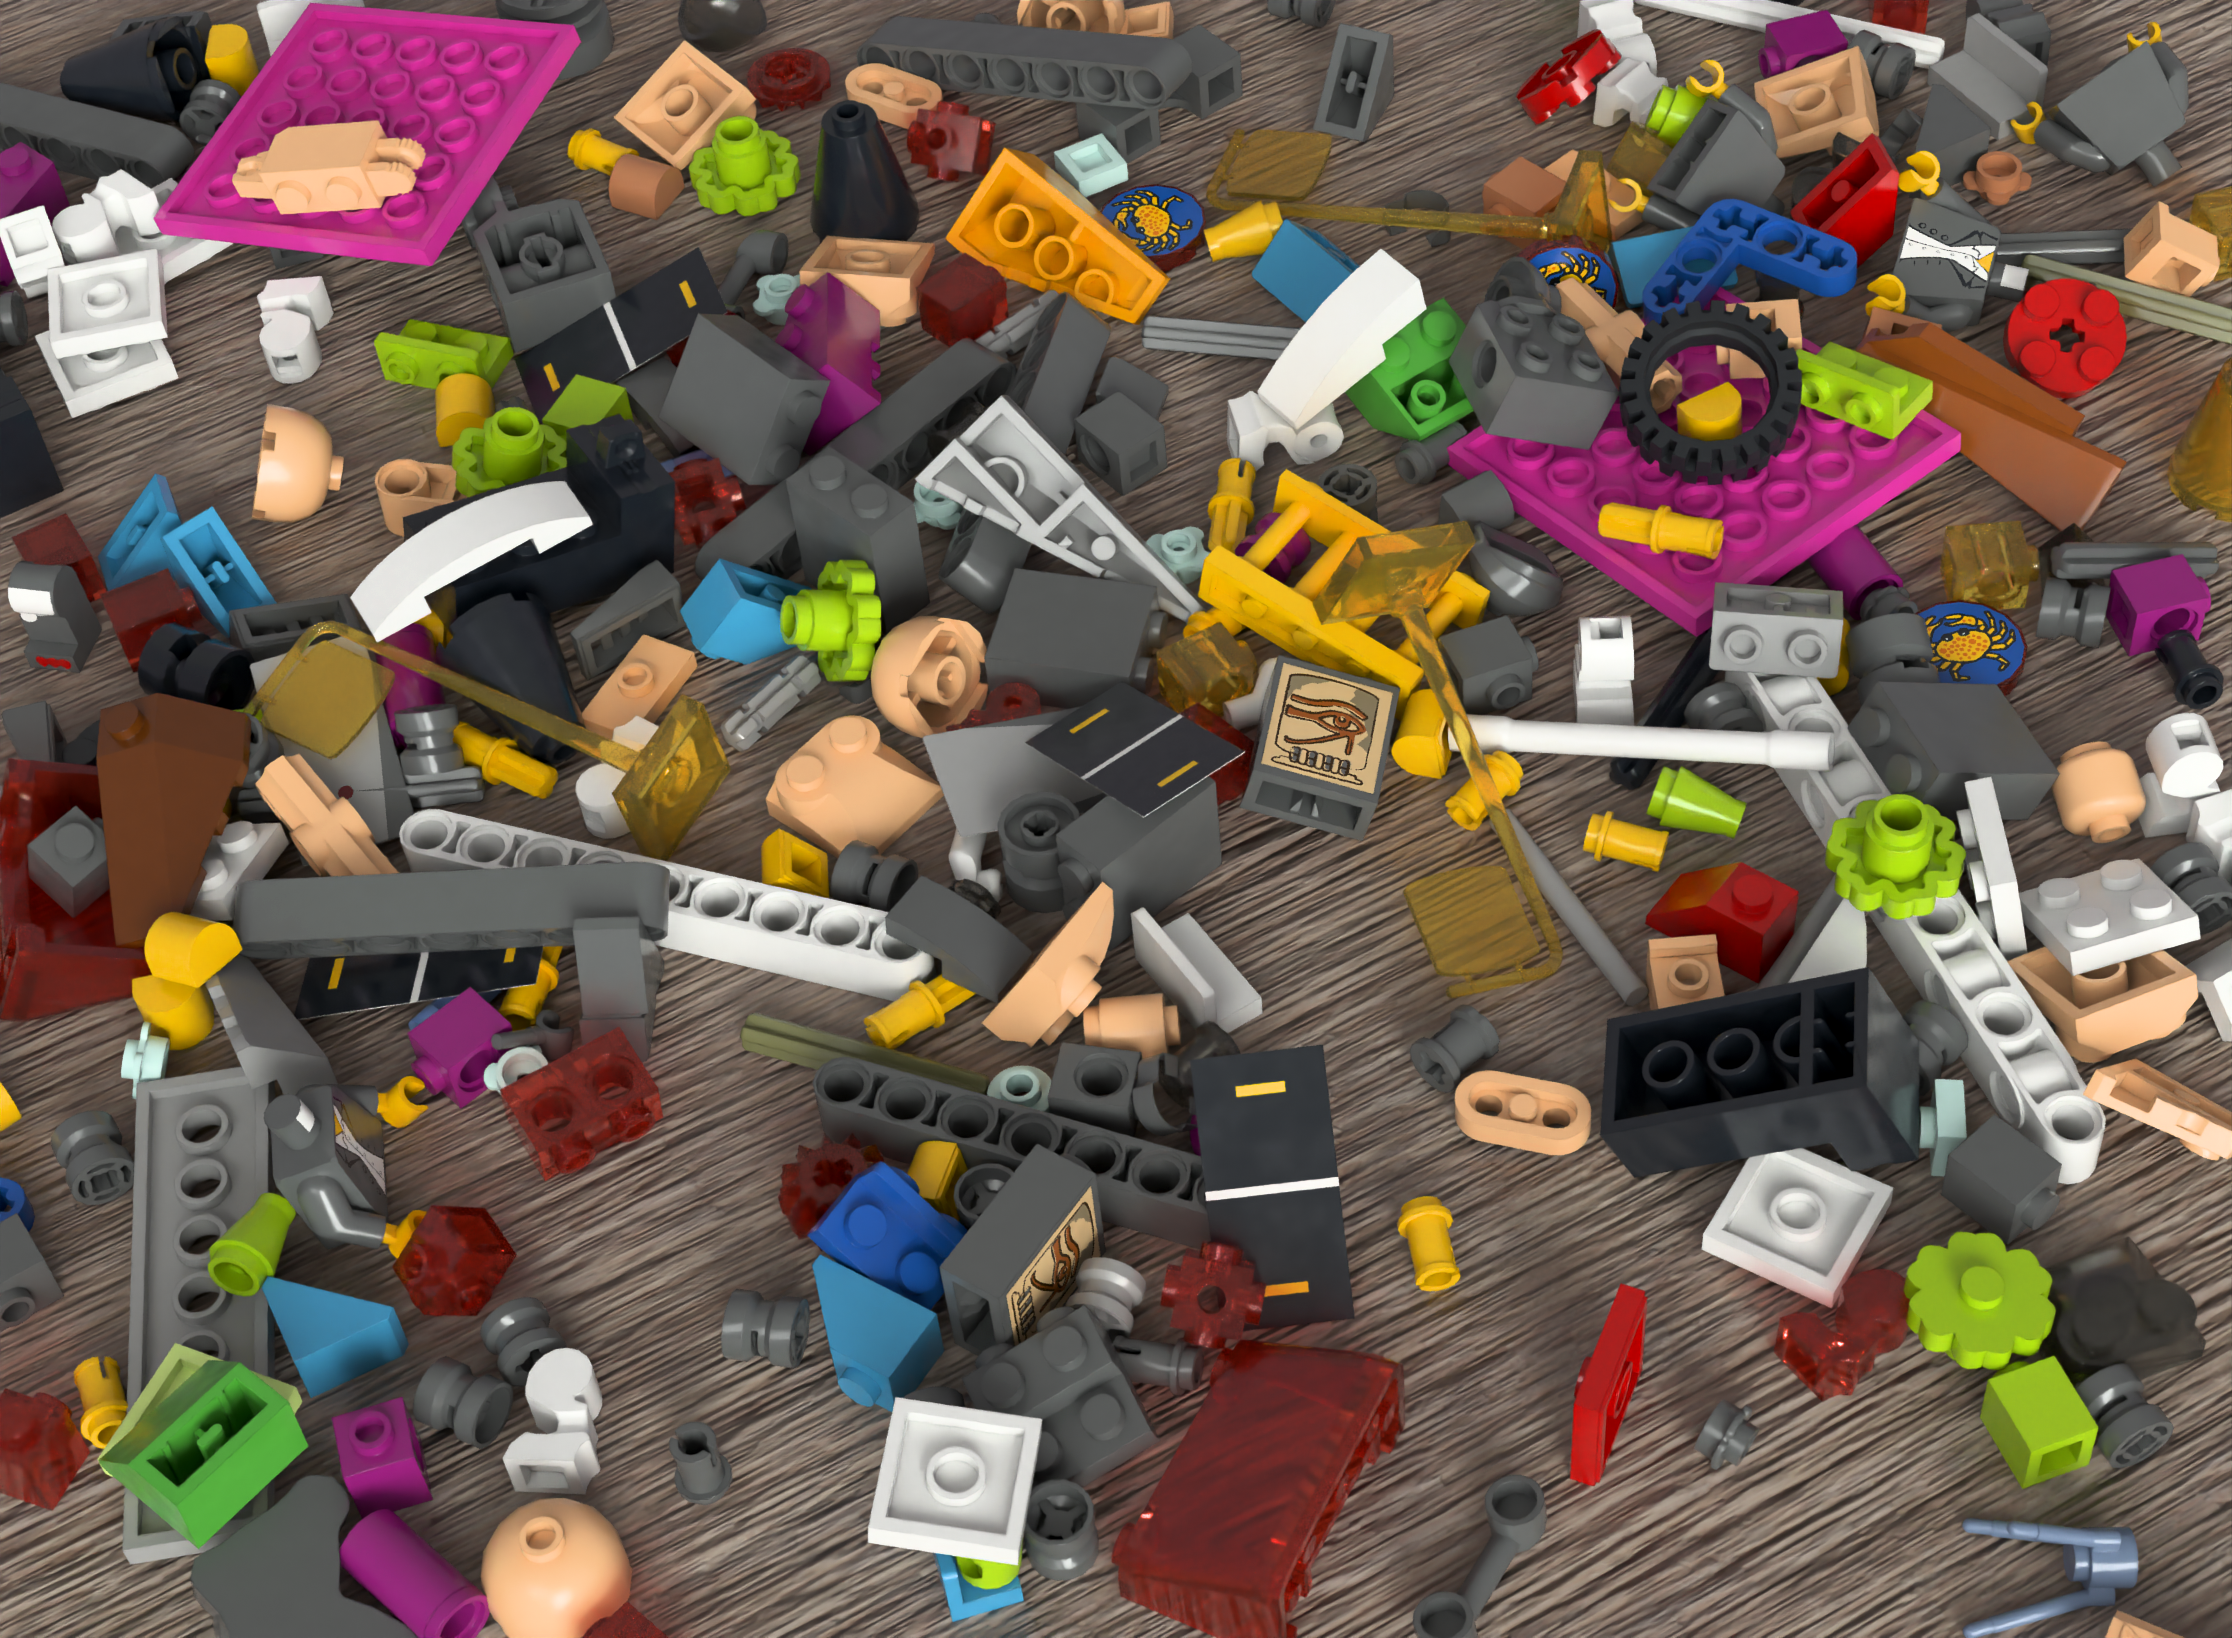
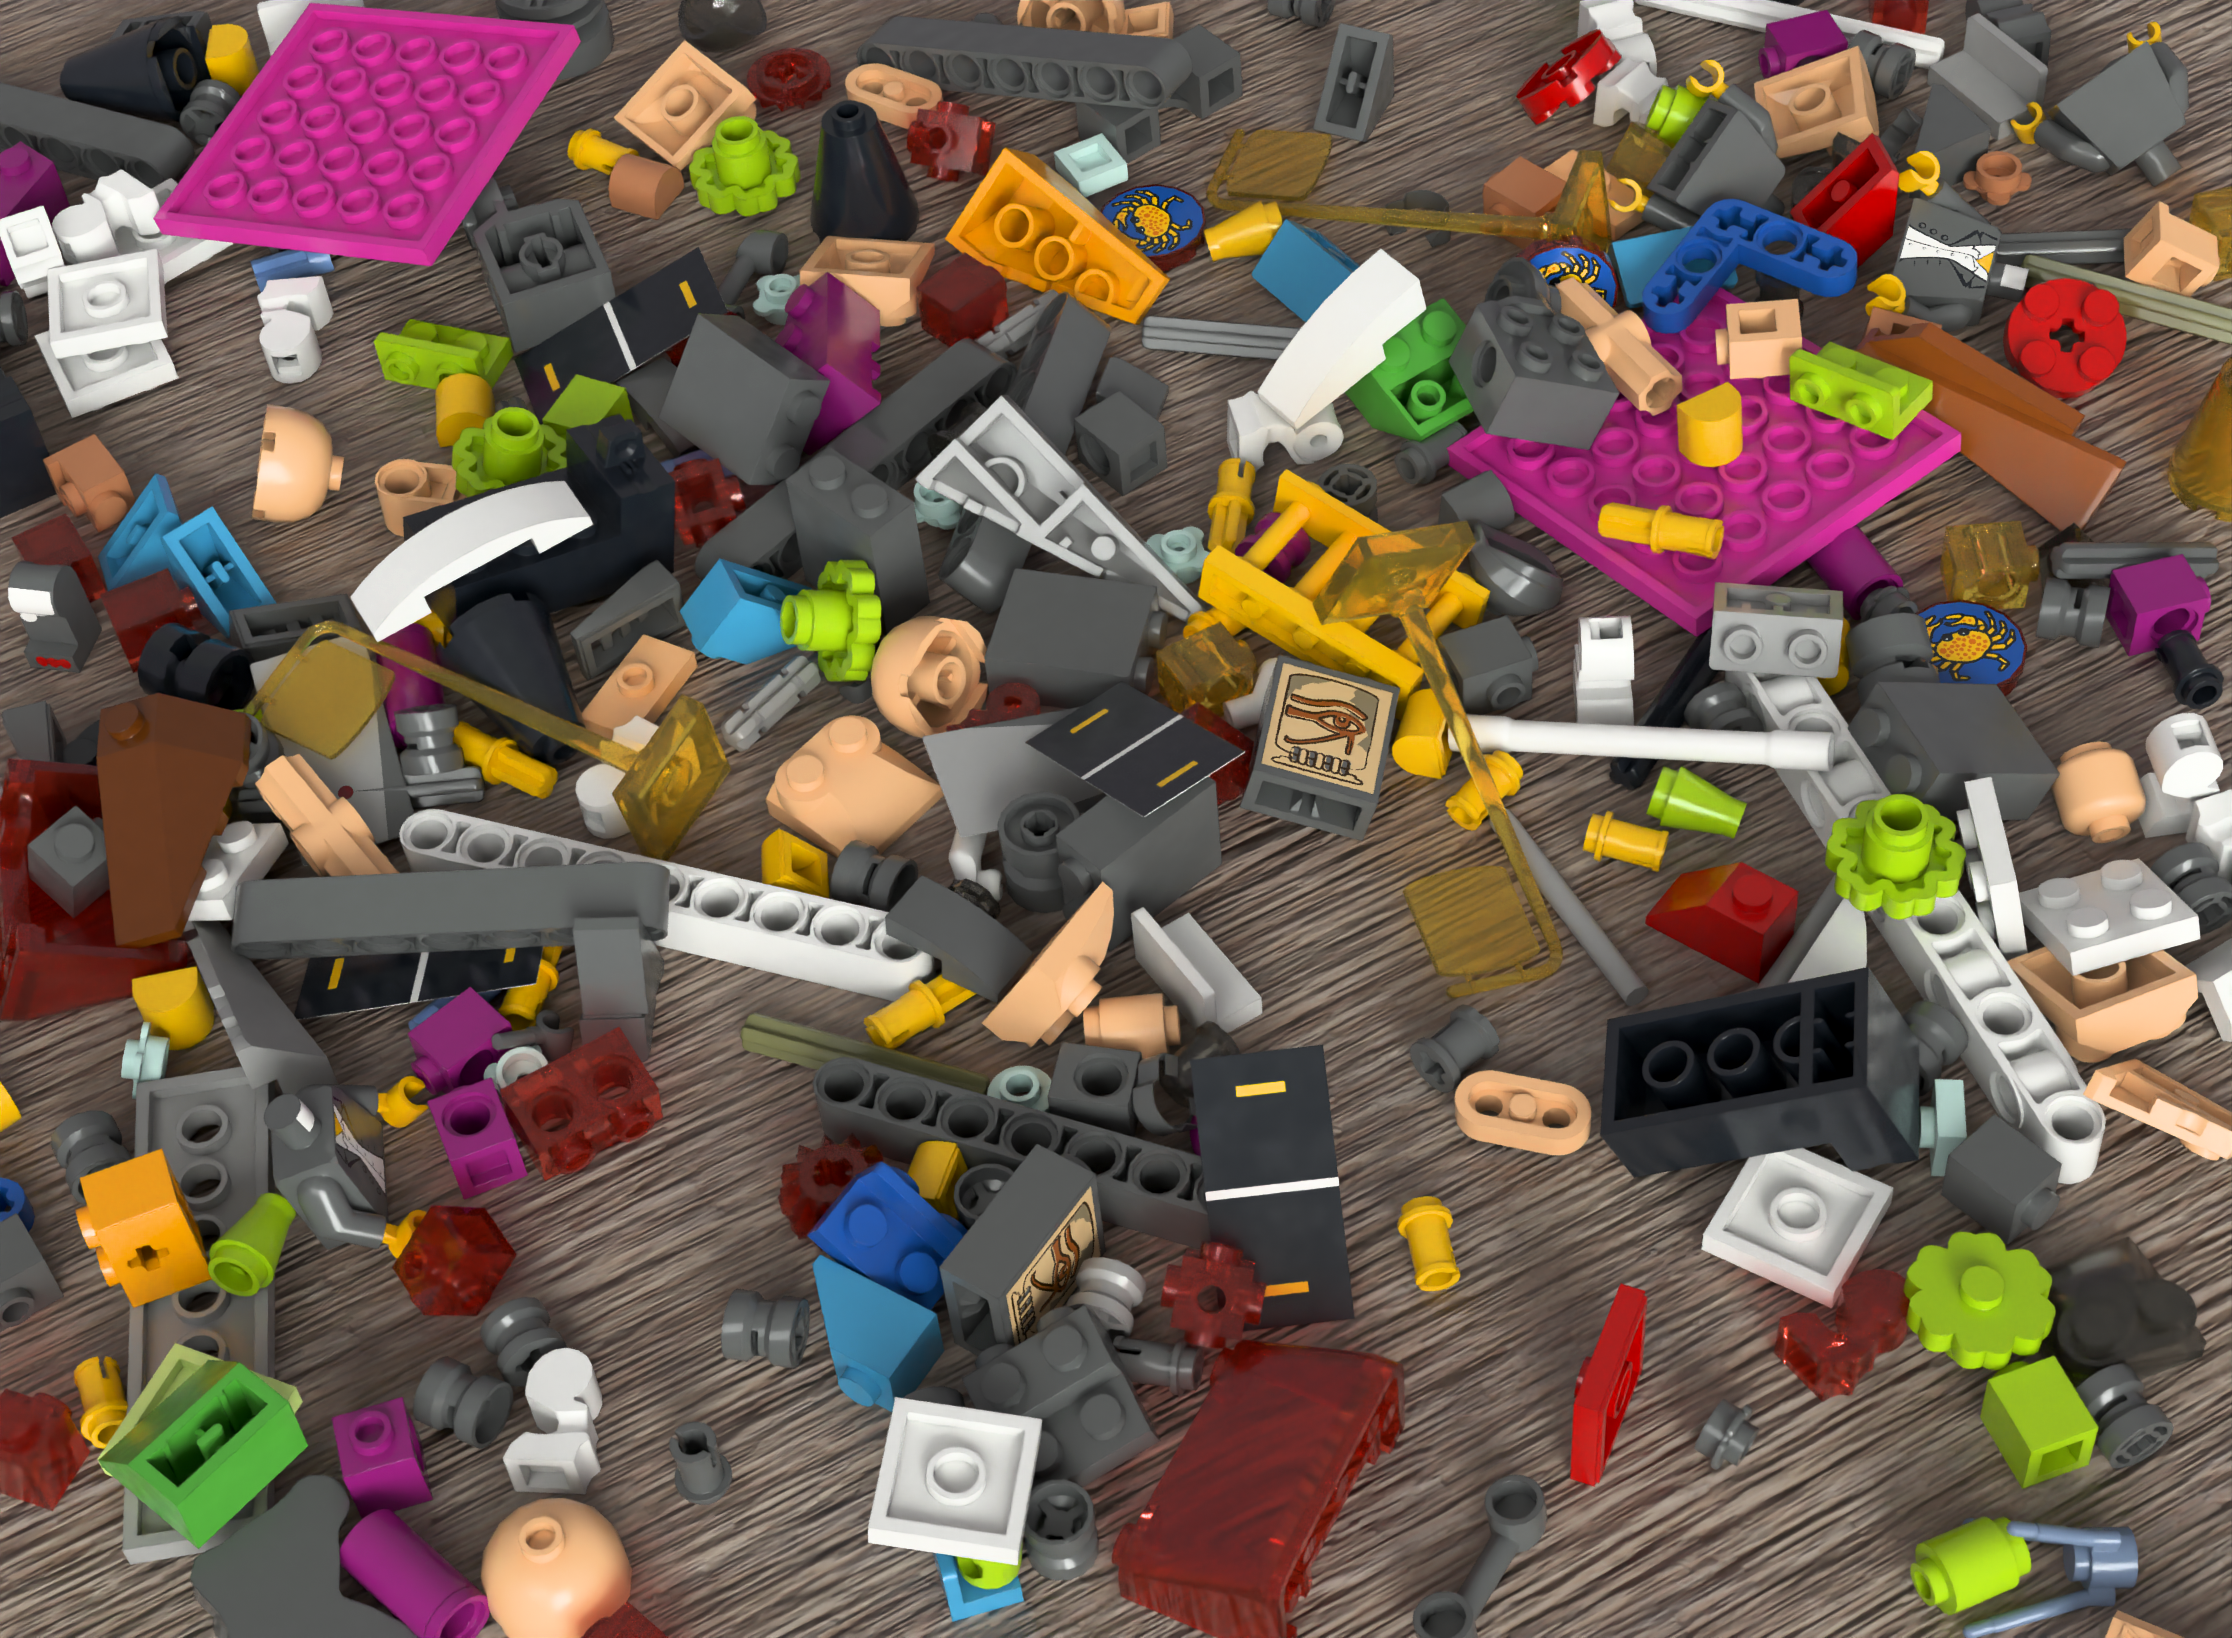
yellow brick [145,912,243,988] -> none
light nougat hinge [232,120,426,215] -> none
dark azure slope [262,1276,409,1398] -> none
black tyre [1619,300,1802,485] -> none
light nougat brick [1646,934,1725,1010] -> none
none -> nougat brick [43,434,136,533]
none -> light orange brick [76,1148,212,1308]
none -> medium blue piece [250,250,335,292]
none -> magenta brick [427,1077,528,1200]
none -> lime brick [1910,1516,2031,1615]

